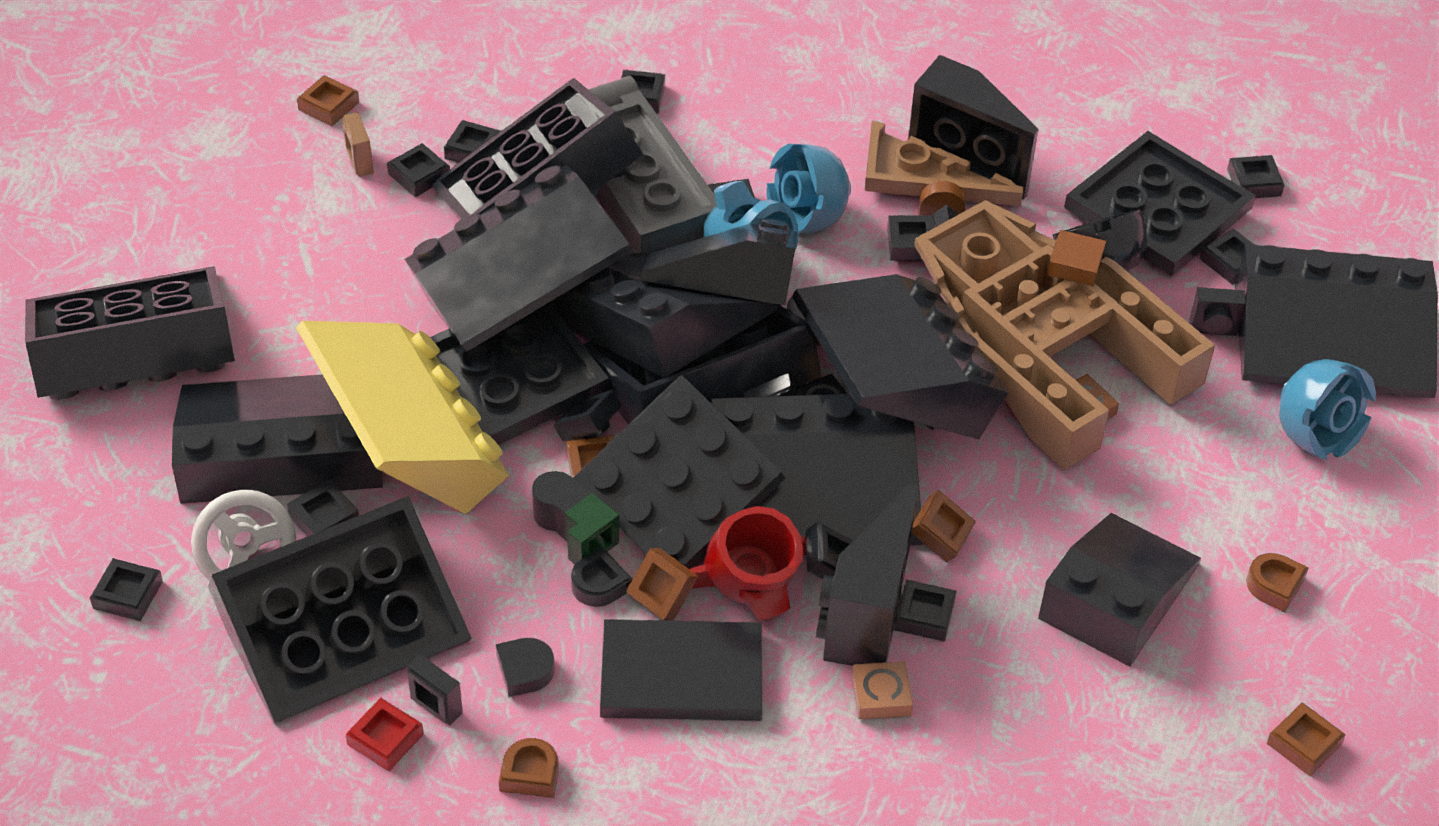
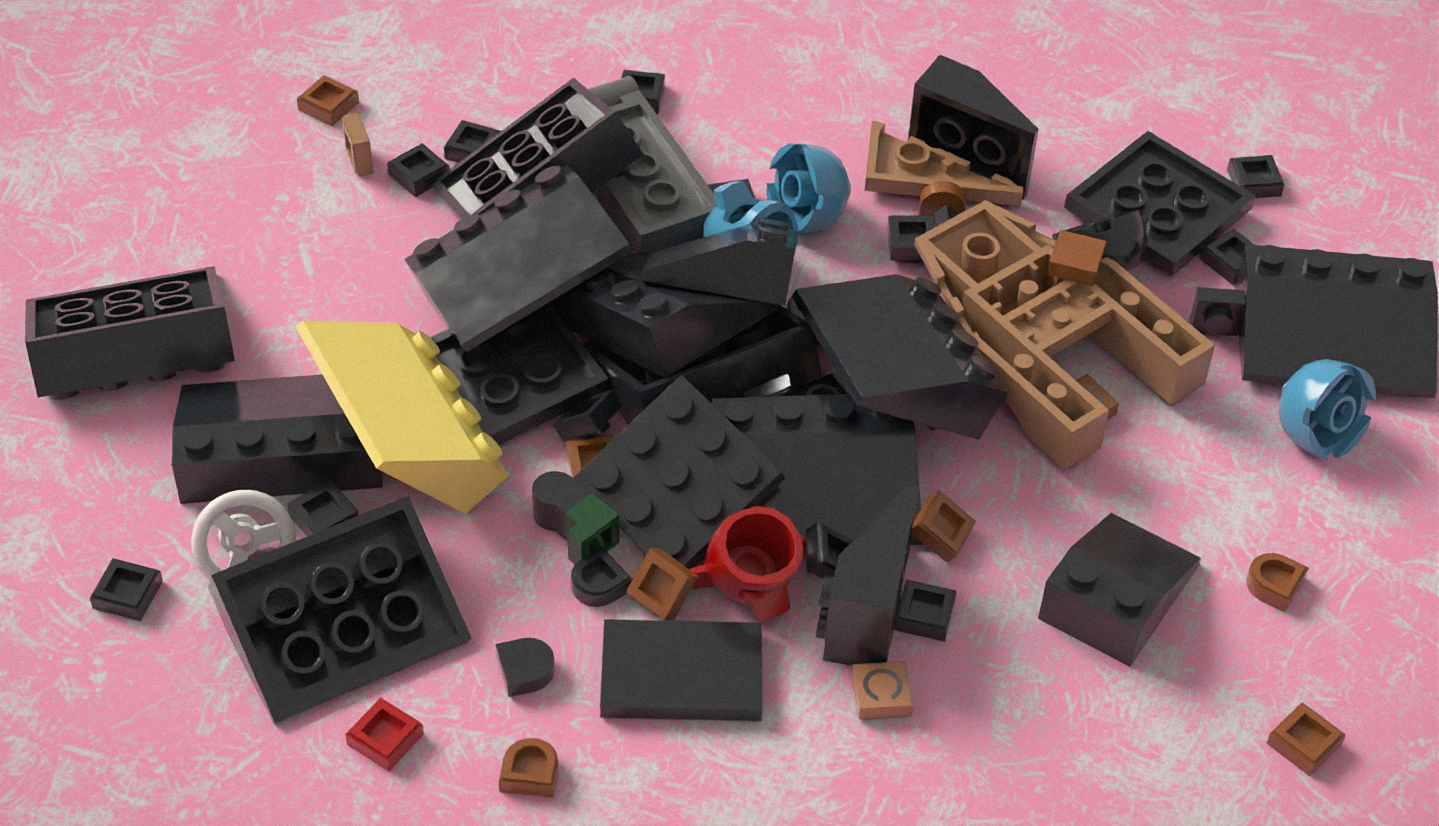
black tile [407,654,463,725] -> none

